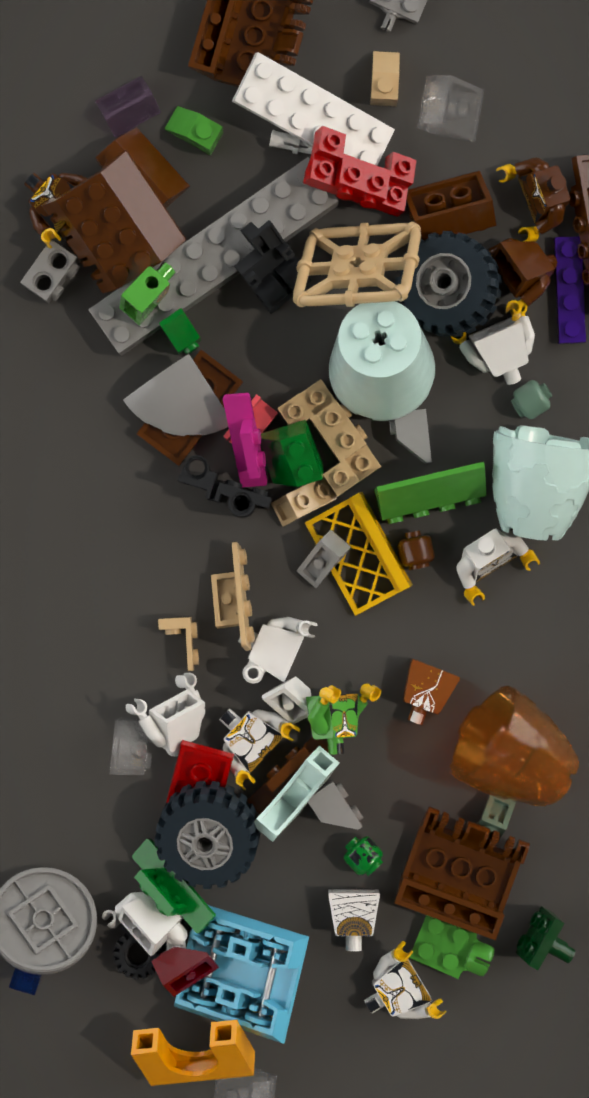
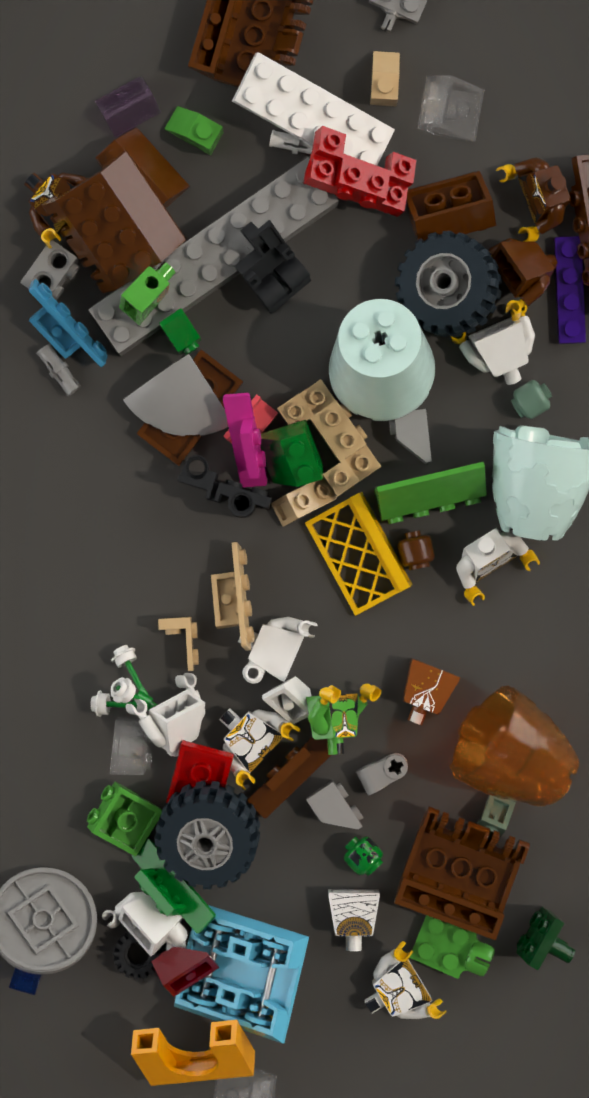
light aqua arch [254,746,340,842] -> none
tan plate [293,222,421,307] -> none
light grey plate [297,530,351,588] -> none
none -> dark azure bracket [28,279,107,367]
none -> light grey pin [36,344,81,396]
none -> bright green plate [87,781,162,856]
none -> white plant [91,645,158,717]
none -> light grey piece [356,753,408,796]

